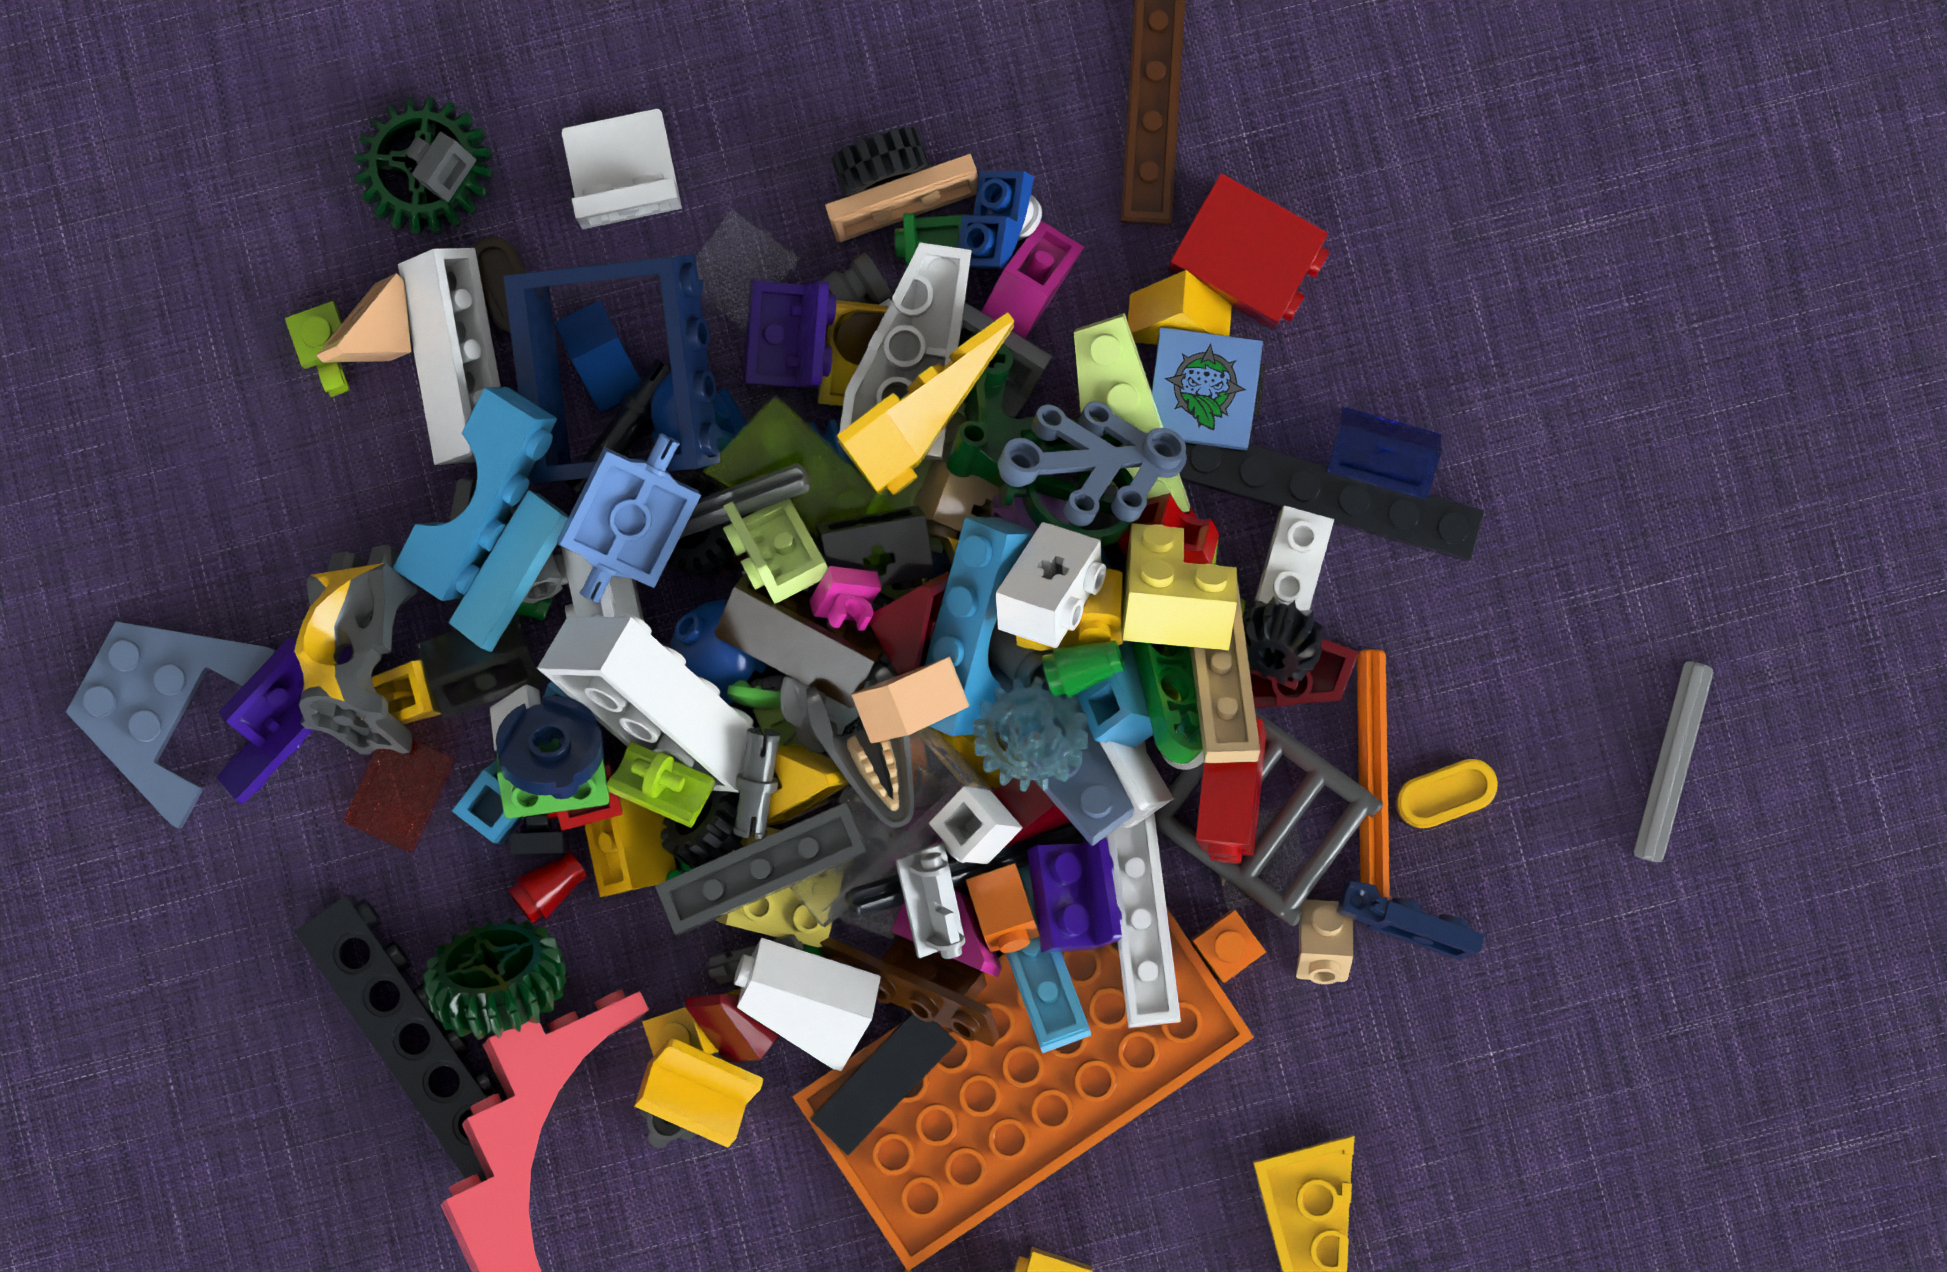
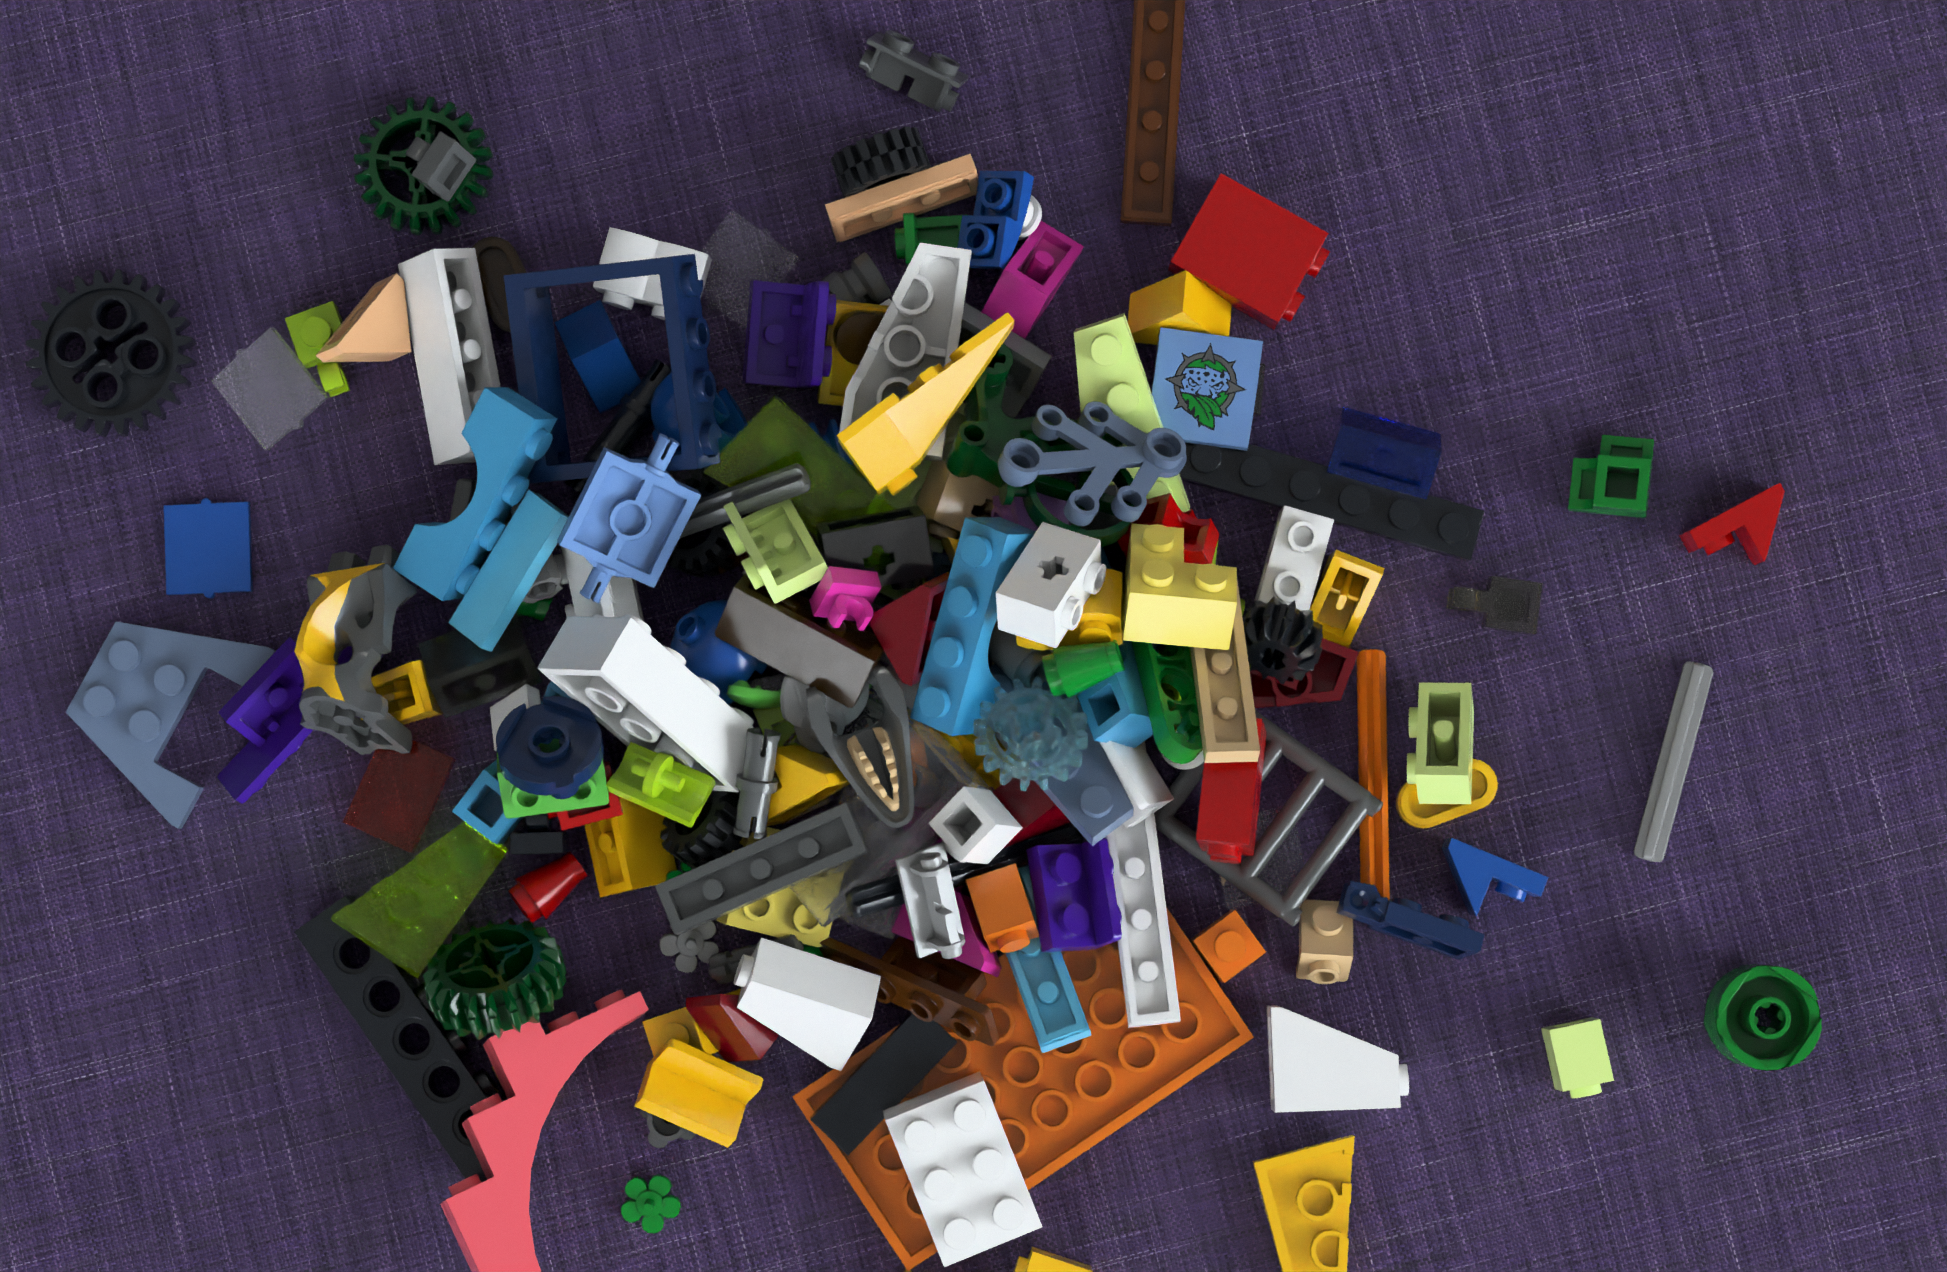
white bracket [562,109,682,229] -> none
light nougat slope [851,656,970,744] -> none
none -> black gear [26,269,197,437]
none -> blue piece [164,498,253,599]
none -> clear piece [211,327,329,451]
none -> clear neon green wing [331,821,509,979]
none -> white brick [593,227,712,320]
none -> green plant [621,1174,681,1233]
none -> light grey plant [659,921,719,973]
none -> dark grey hinge [859,30,969,112]
none -> white brick [883,1071,1042,1267]
none -> white slope [1267,1005,1409,1113]
none -> yellow slope [1310,550,1385,648]
none -> yellowish green brick [1407,683,1474,804]
none -> blue slope [1441,838,1549,916]
none -> clear smoke plate [1446,576,1543,635]
none -> yellowish green brick [1541,1017,1614,1098]
none -> green brick [1568,435,1654,518]
none -> red slope [1679,483,1785,565]
none -> green brick [1704,964,1822,1071]

